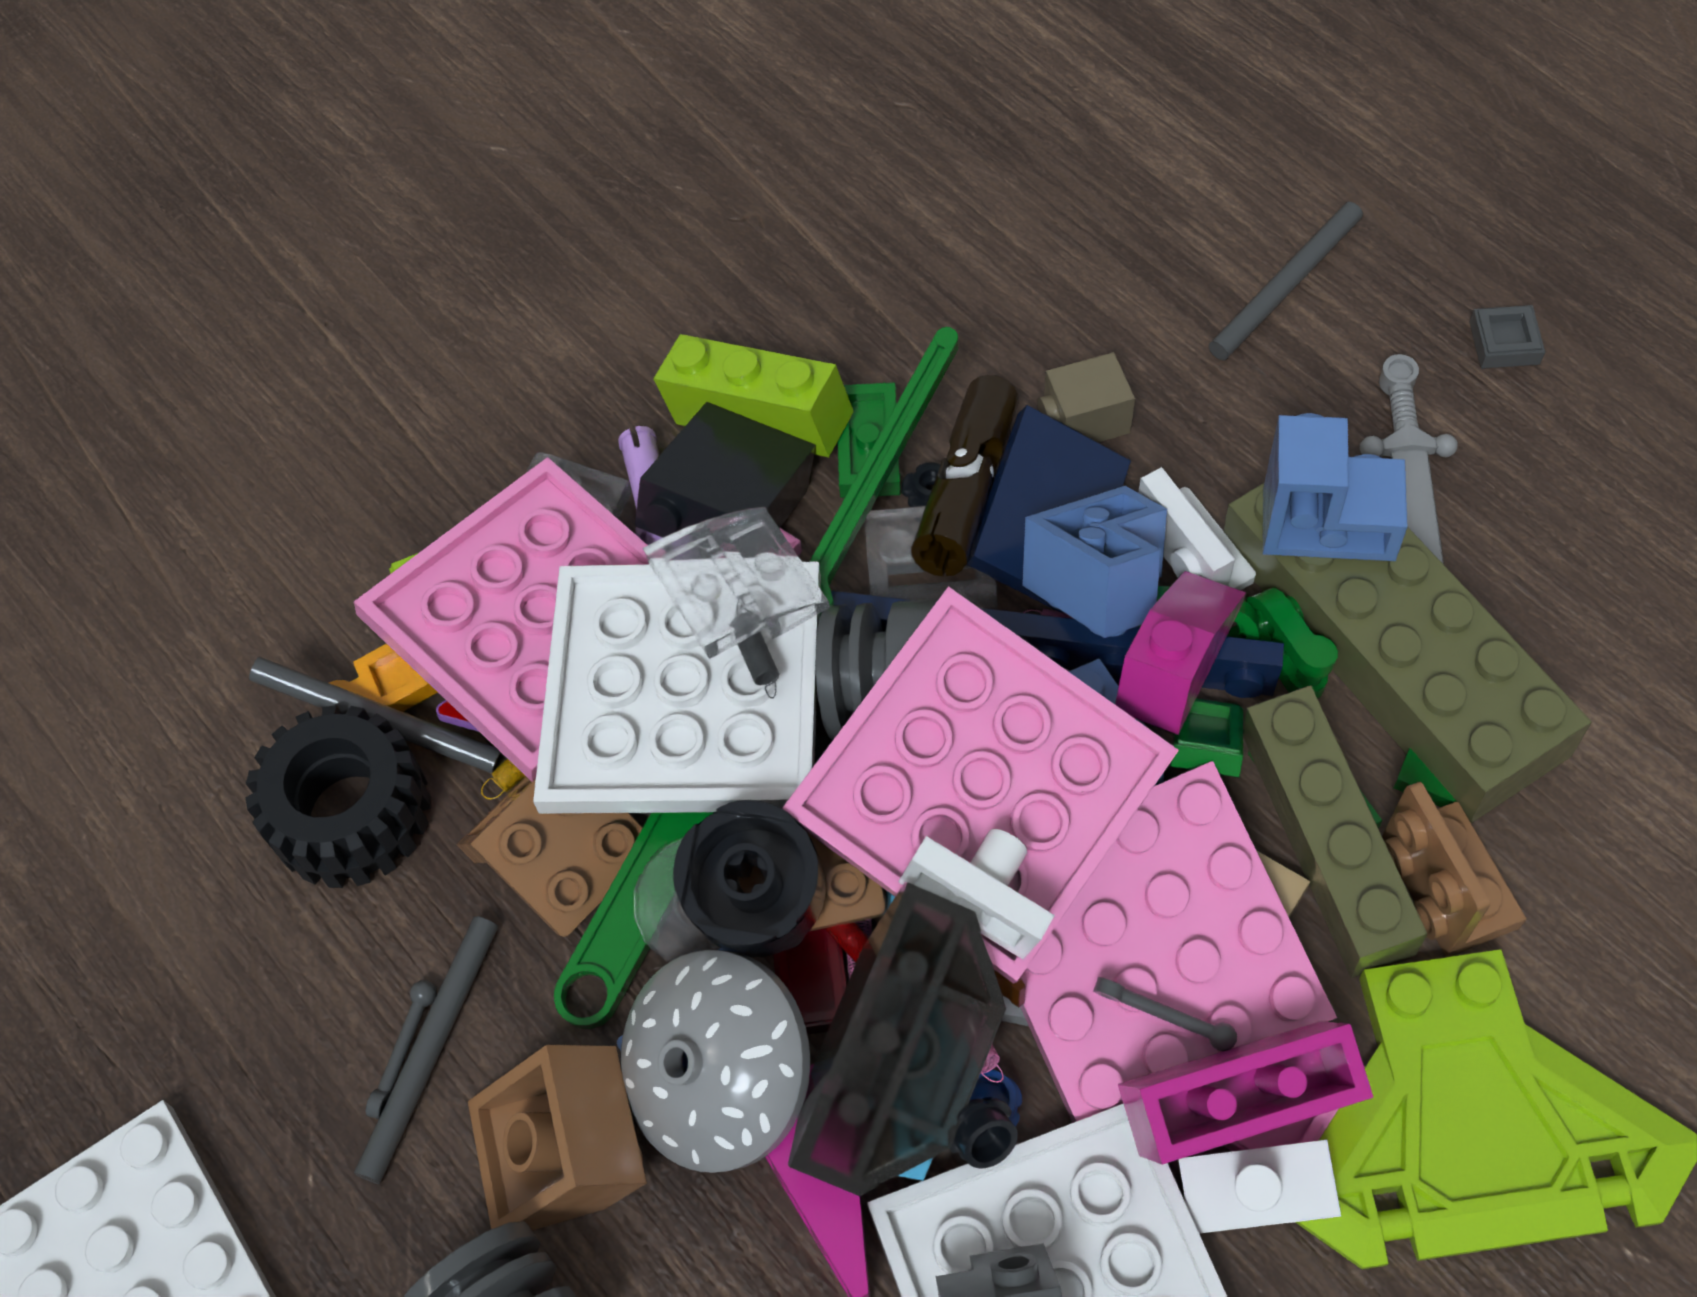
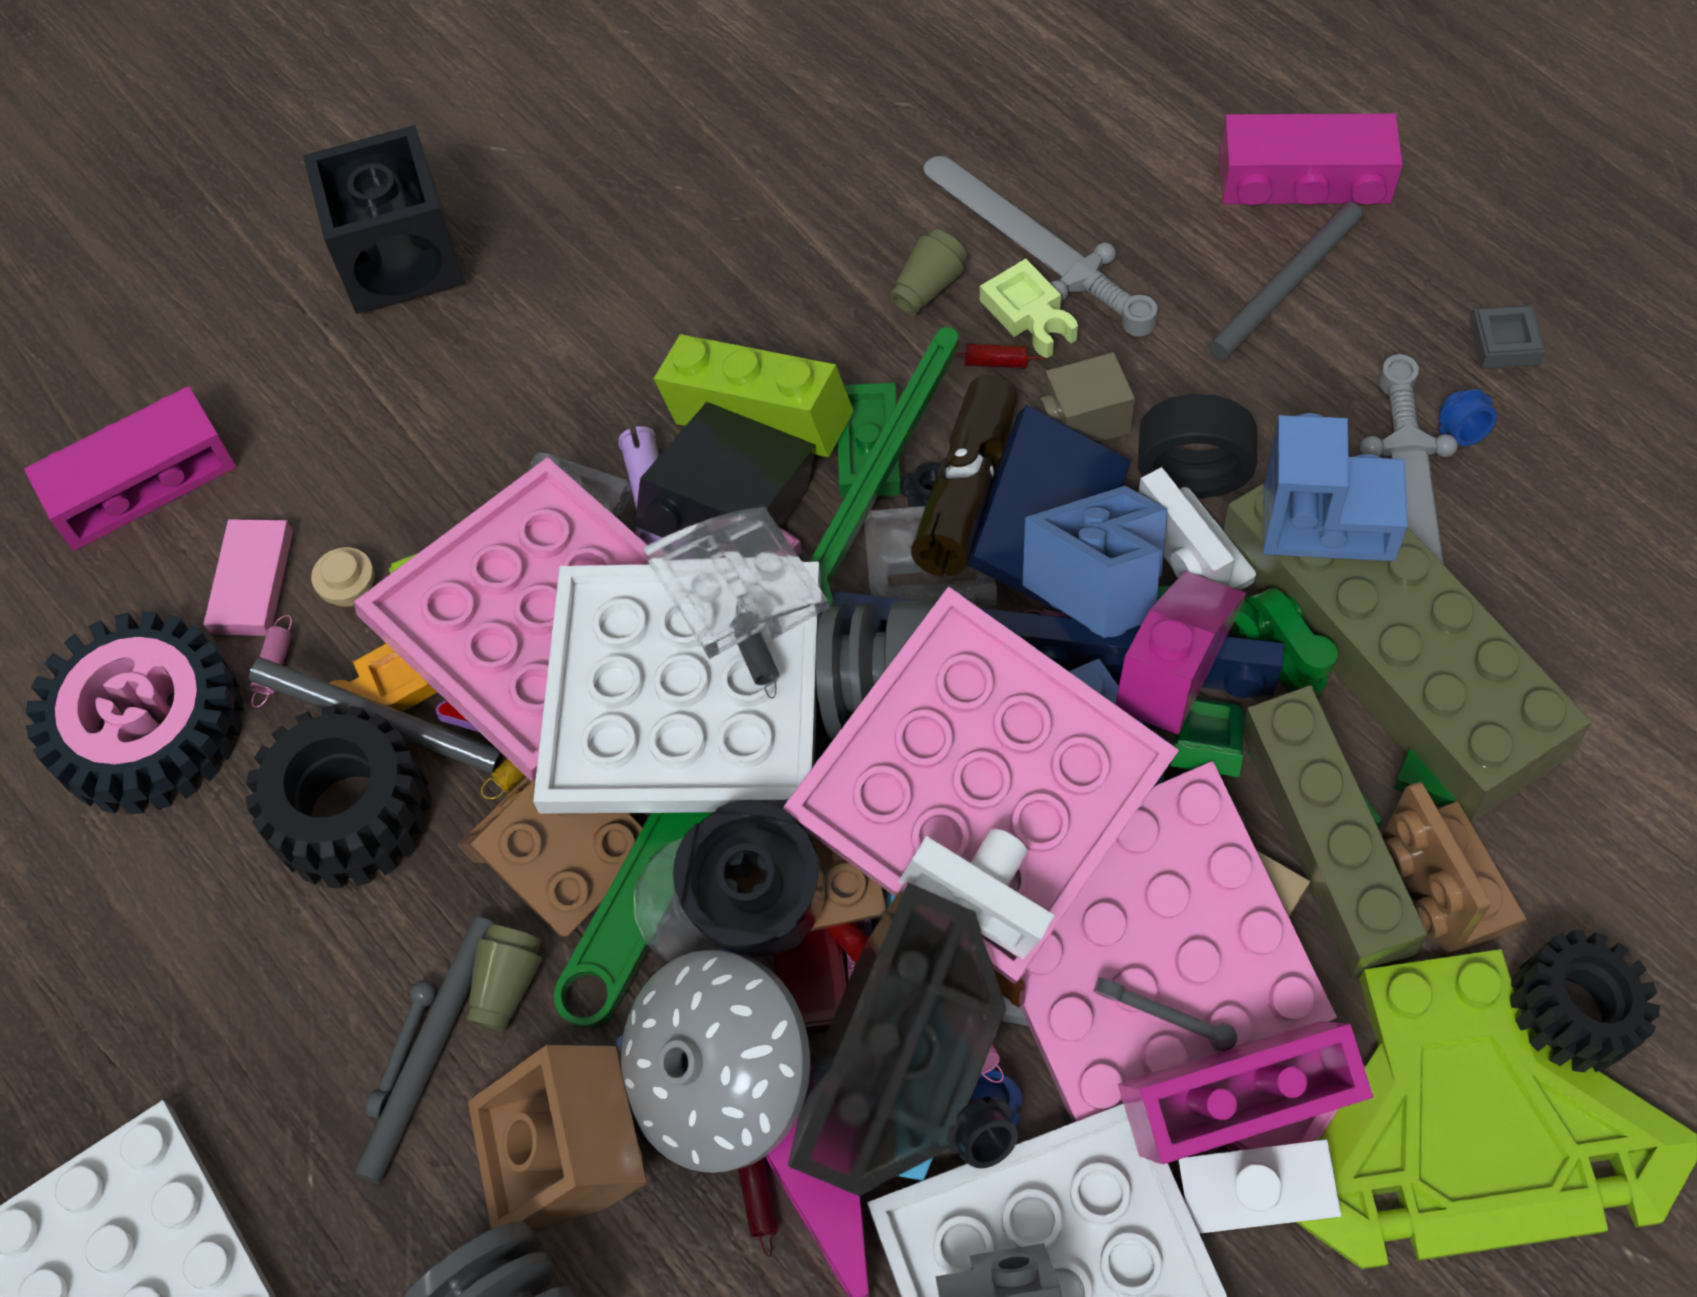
none -> dark pink brick [24,386,237,551]
none -> wheel [26,612,244,814]
none -> bright pink tile [203,519,293,636]
none -> bright pink piece [250,615,292,708]
none -> black brick [303,125,465,314]
none -> tan plate [311,547,375,607]
none -> olive cone [466,924,543,1032]
none -> dark red piece [738,1158,778,1257]
none -> olive cone [889,229,967,316]
none -> light grey sword [923,156,1158,337]
none -> red piece [955,343,1045,369]
none -> yellowish green plate [980,259,1078,358]
none -> black tyre [1138,394,1257,499]
none -> dark pink brick [1219,113,1403,205]
none -> blue plate [1438,389,1497,446]
none -> black tyre [1510,930,1660,1073]

